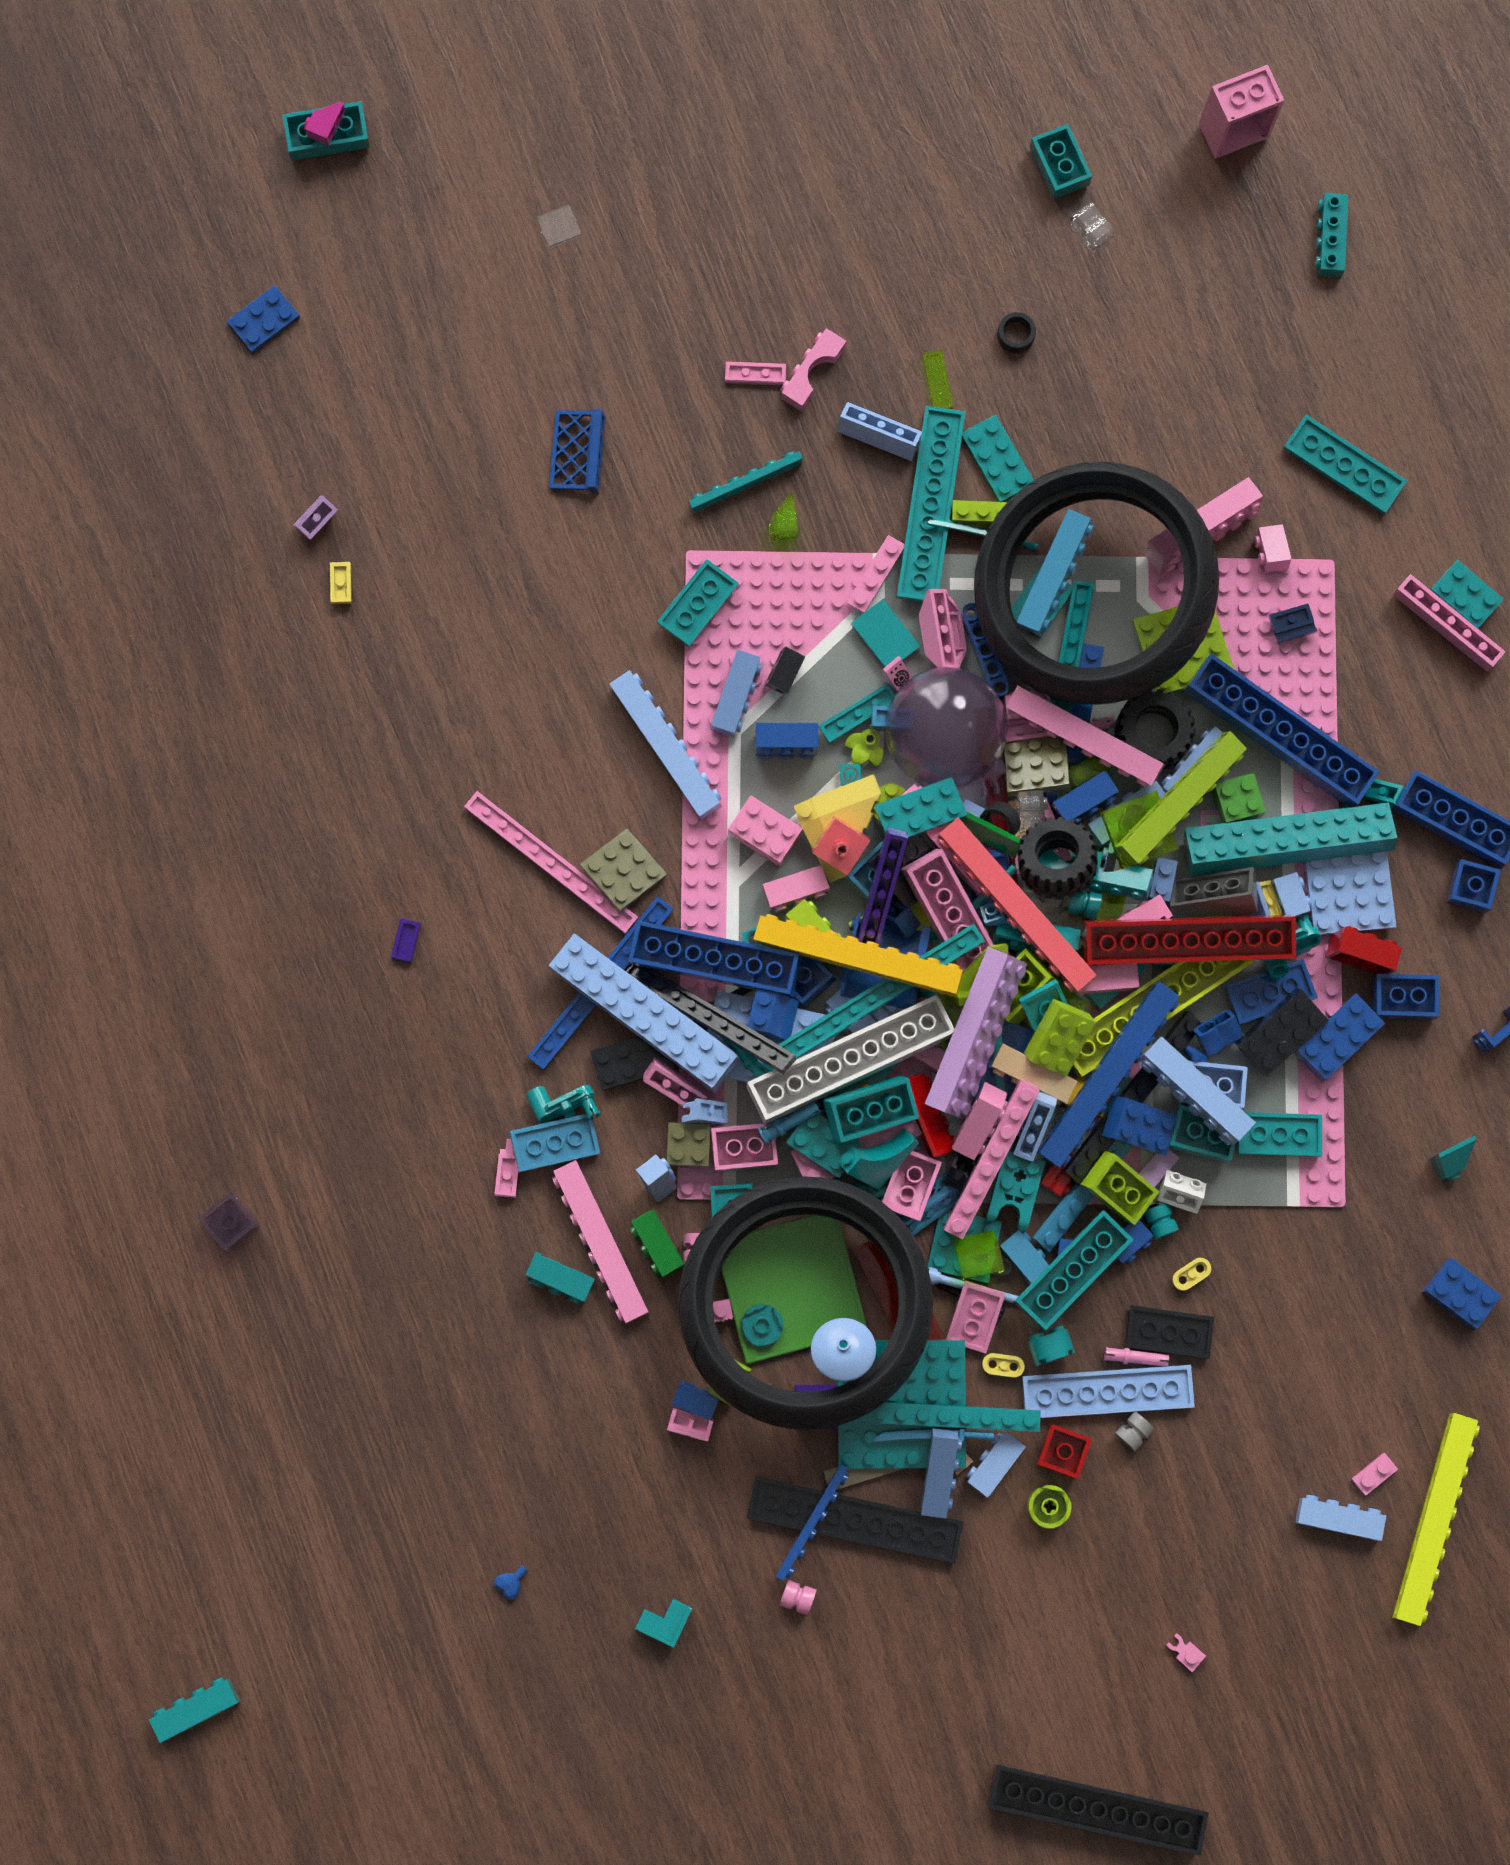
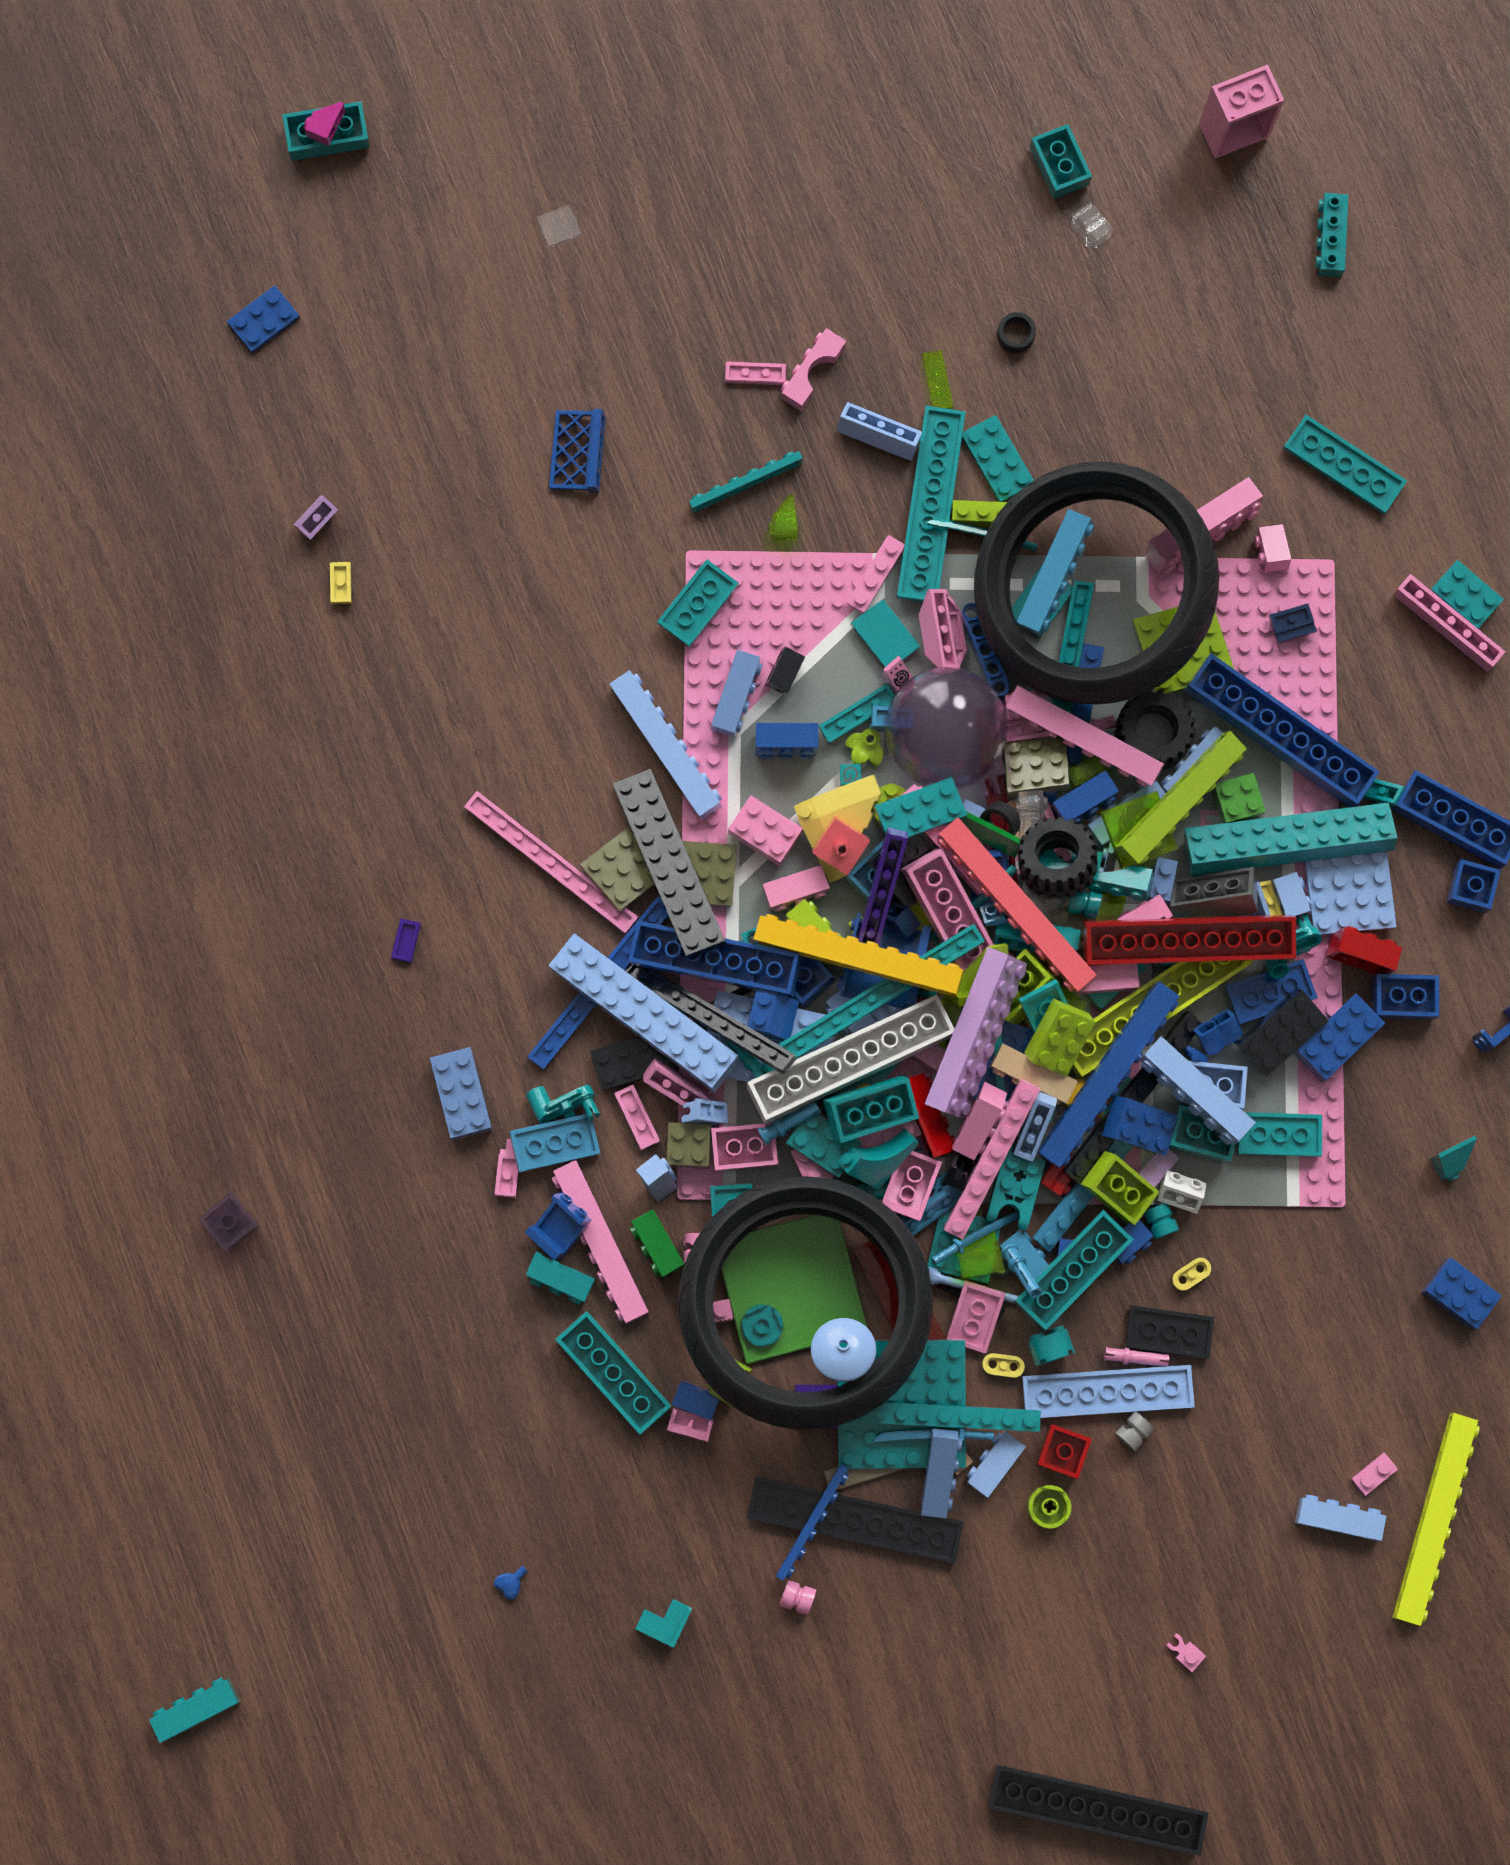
none -> medium blue brick [430,1047,492,1141]
none -> blue panel [525,1193,592,1260]
none -> teal brick [555,1311,672,1435]
none -> plate [612,769,726,959]
none -> bright pink plate [614,1085,660,1150]
none -> olive plate [682,841,737,907]
none -> dark azure sword [931,1211,1018,1265]
none -> dark azure pin [1000,1243,1042,1298]

